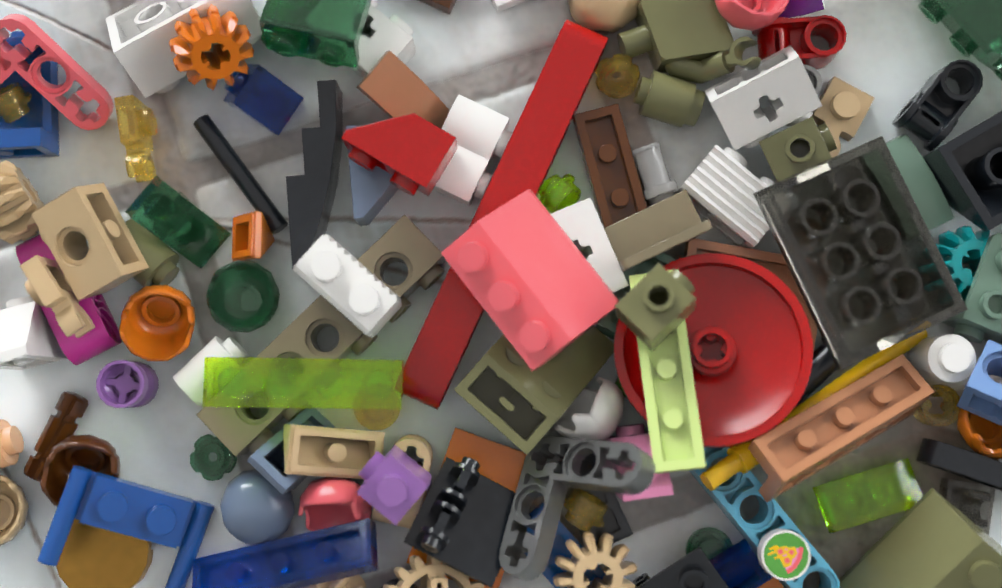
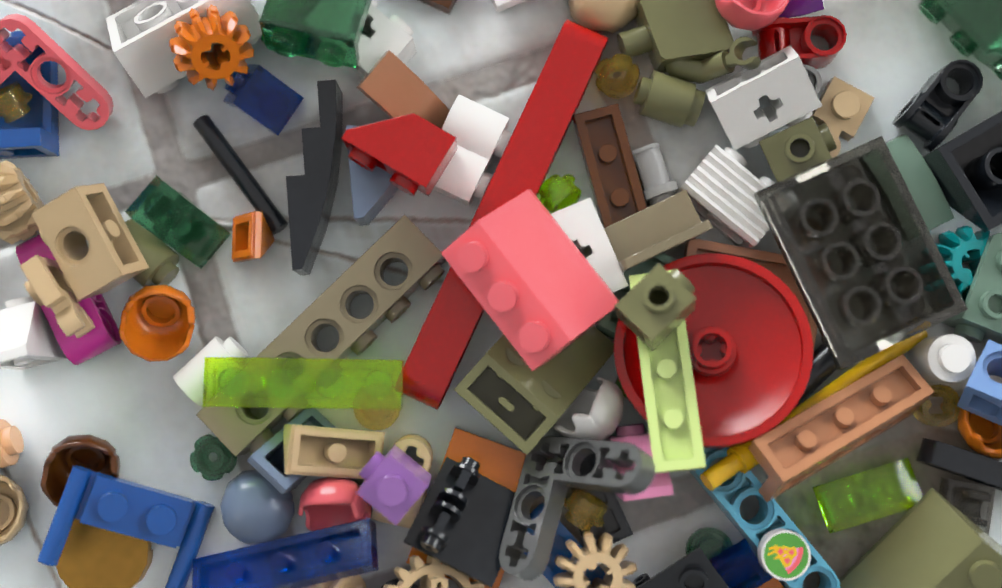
reddish brown axle [24,392,88,482] -> none
medium lavender wheel [96,360,158,408] -> none
clear yellow plate [114,94,157,183] -> none
clear green hair [206,260,280,333] -> none
white brick [293,235,402,338] -> none

